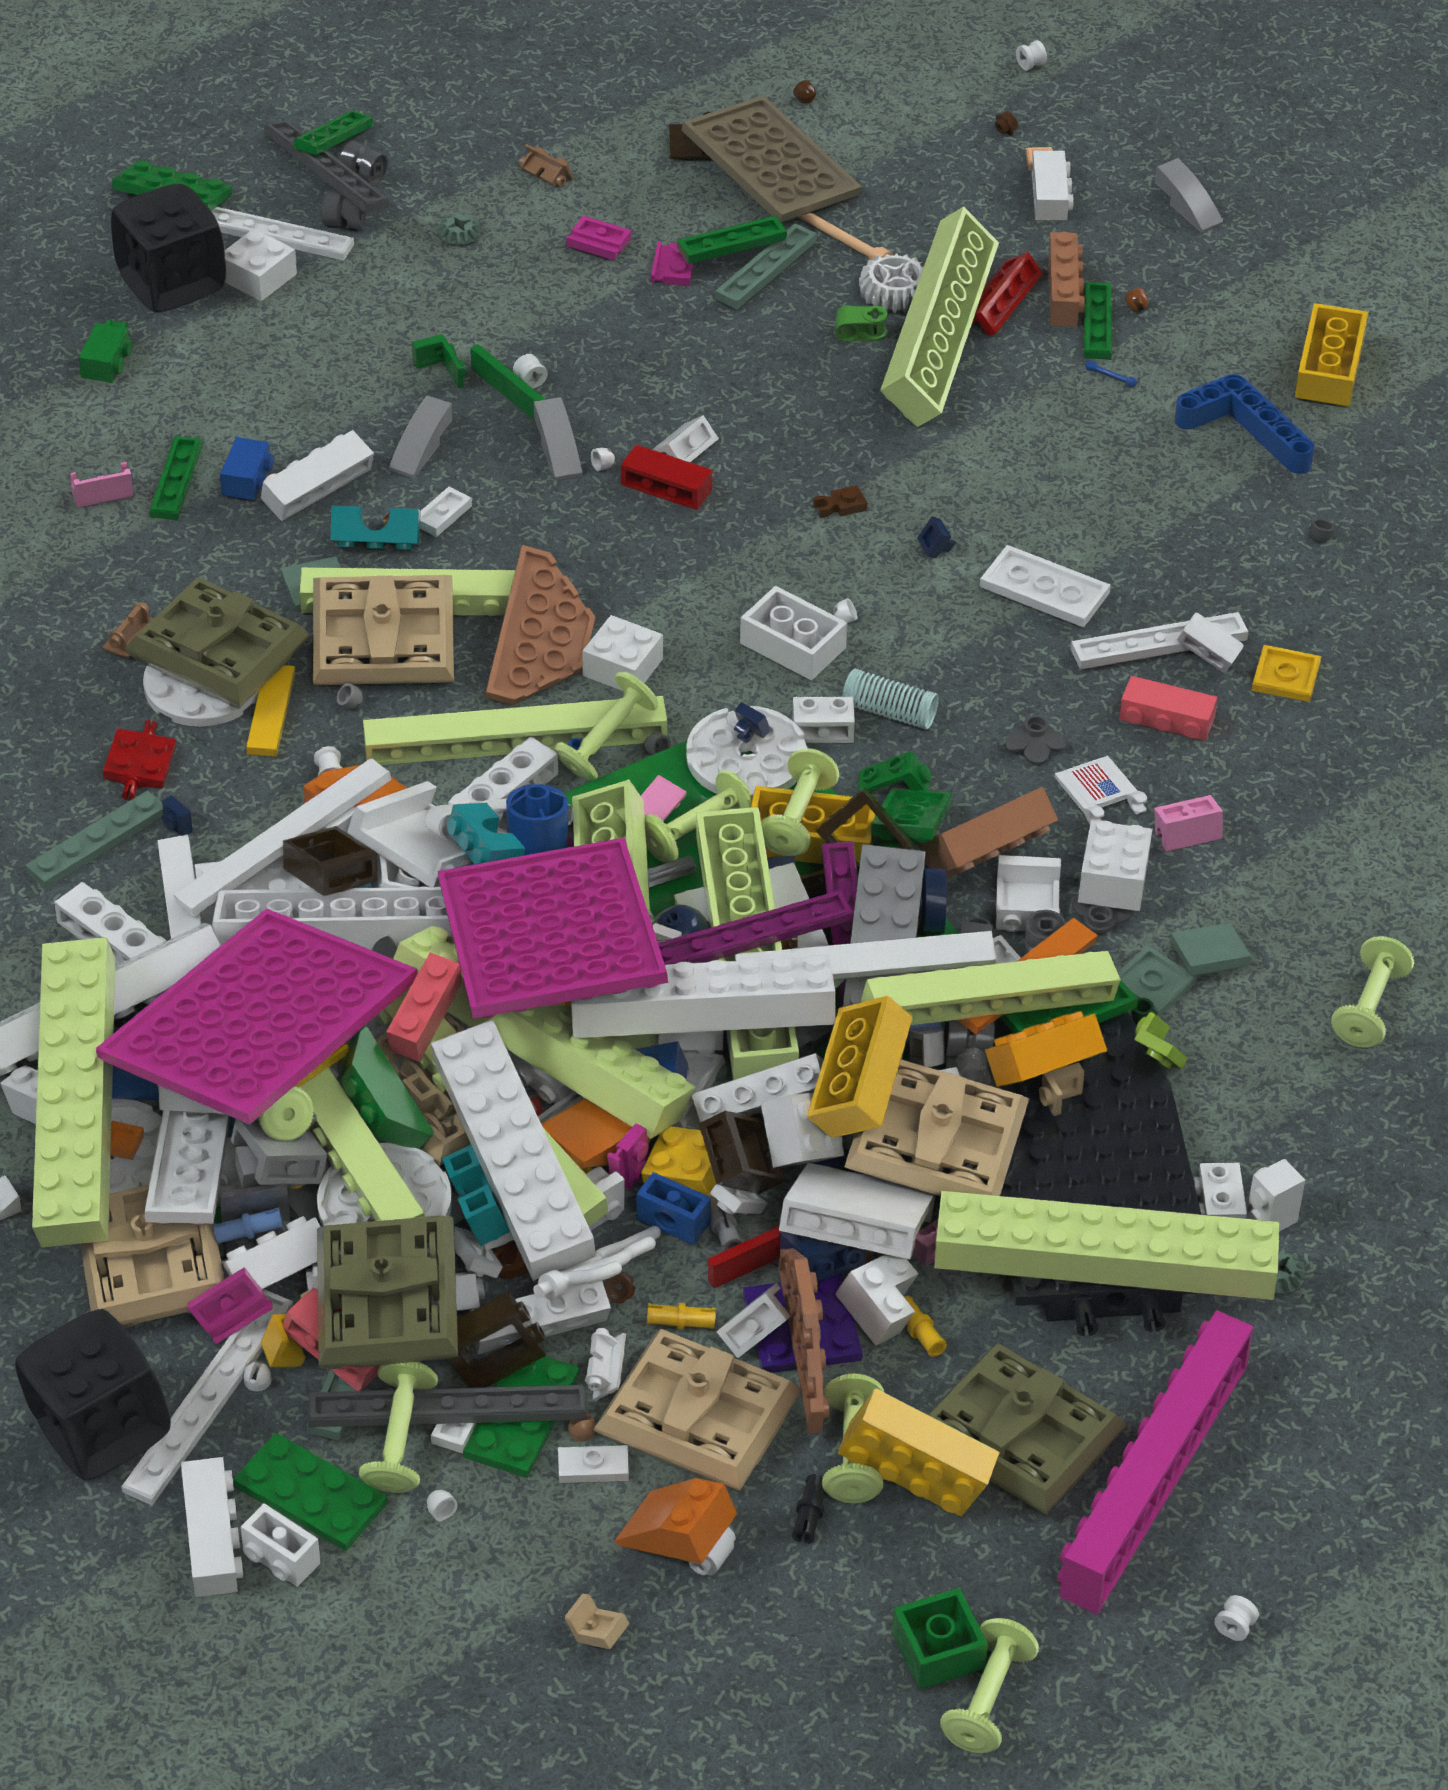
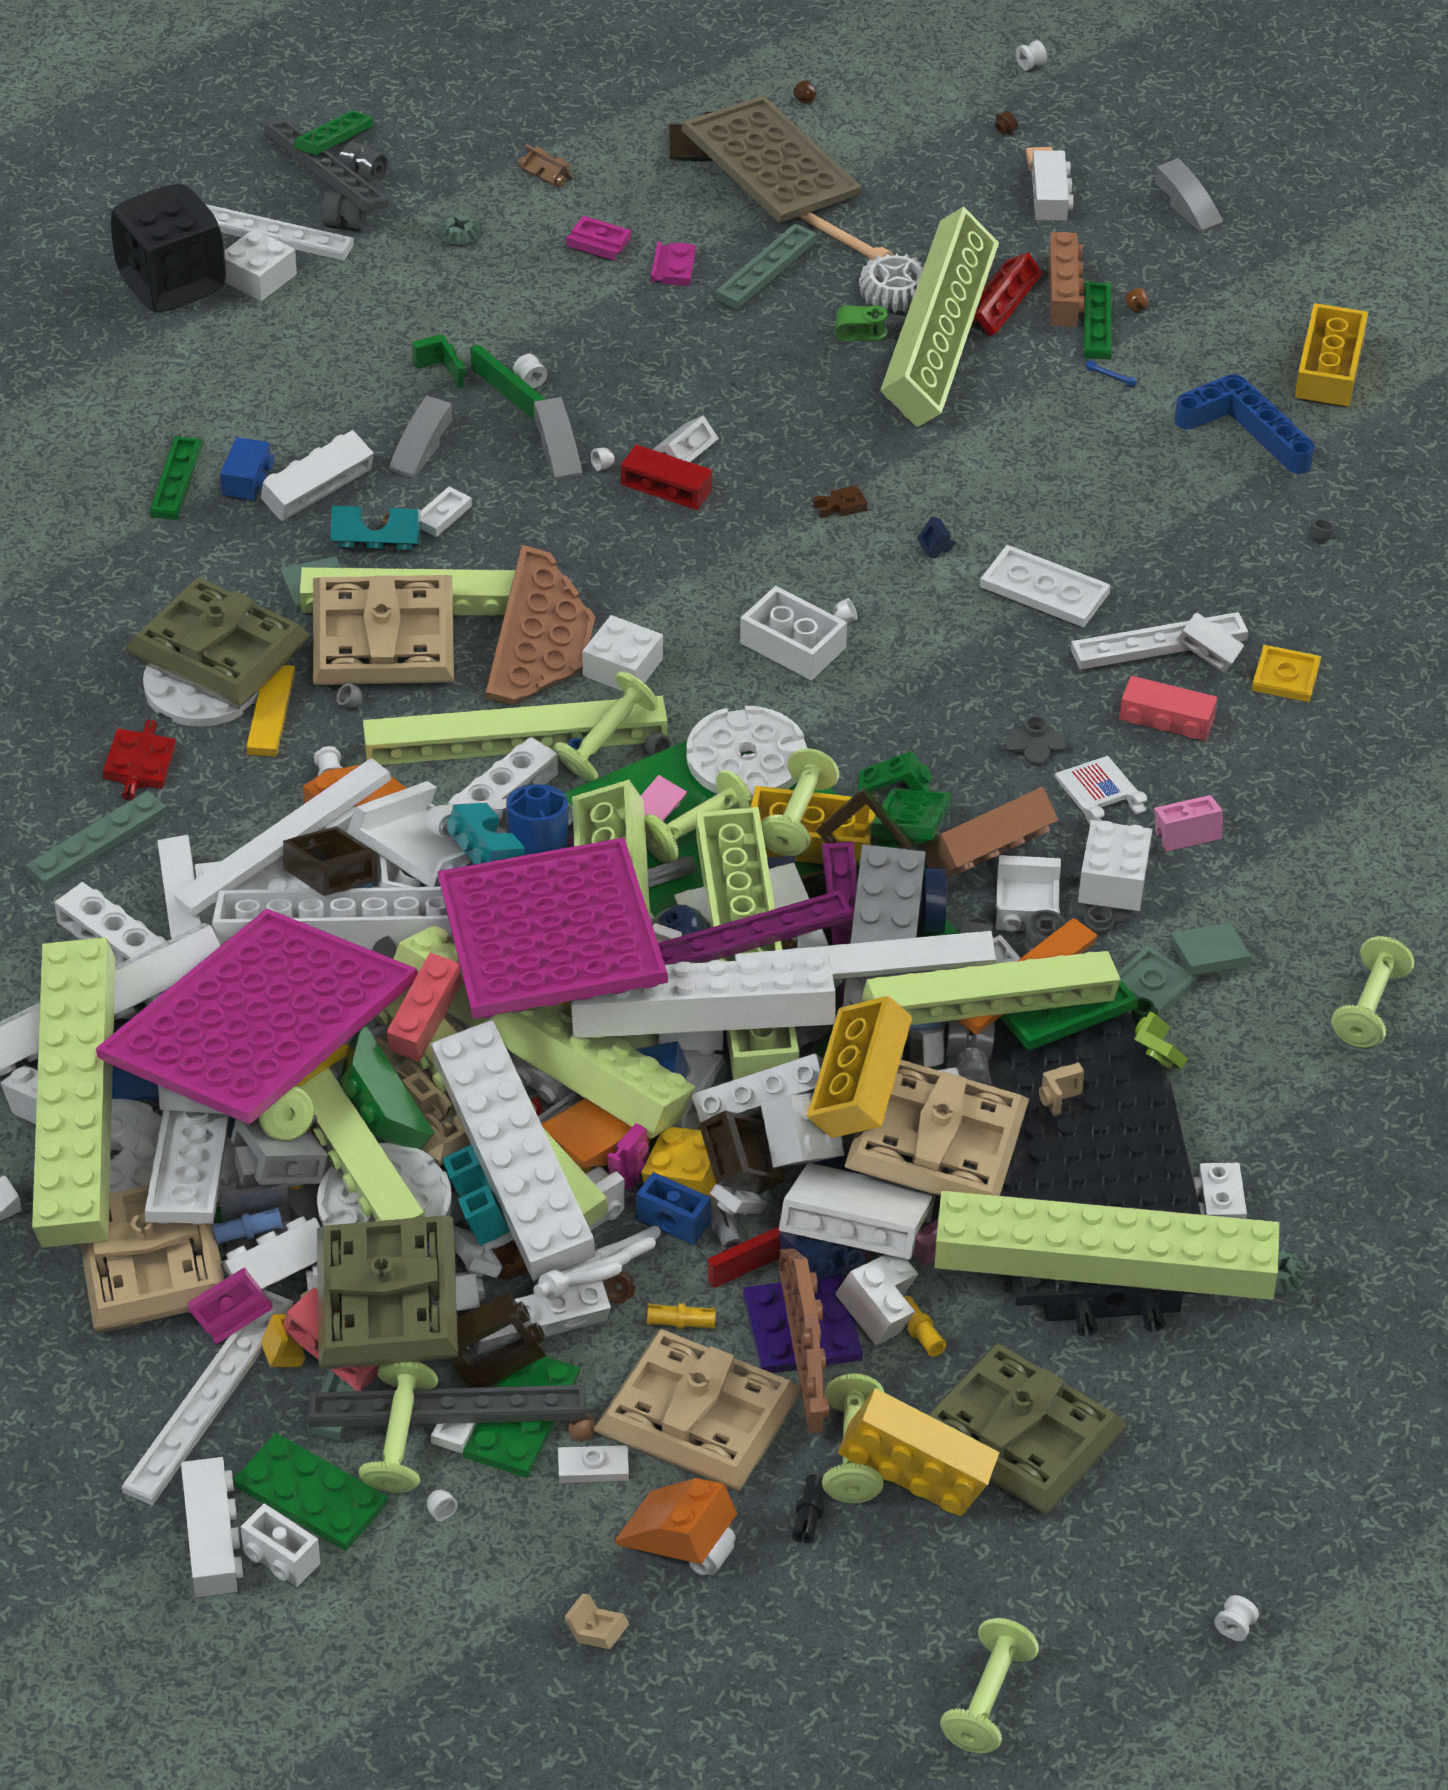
black piece [15,1309,171,1480] -> none
bright pink hinge [70,462,133,507] -> none
green brick [78,319,133,383] -> none
medium nougat hinge [102,602,153,658] -> none
orange plate [110,1121,144,1160] -> none
green plate [112,161,232,210] -> none
dark blue plate [162,795,193,836] -> none
white hinge [243,1362,271,1391] -> none
white hinge [585,1328,626,1401] -> none
green plate [677,215,787,264] -> none
white panel [717,1283,791,1358] -> none
dark blue tile [734,702,771,744] -> none
white brick [792,697,855,743] -> none
light aqua piece [842,669,939,730] -> none
green brick [891,1587,988,1690] -> none
light orange brick [985,1011,1107,1087] -> none
dark pink brick [1057,1310,1254,1615] -> none
white brick [1246,1159,1305,1232] -> none

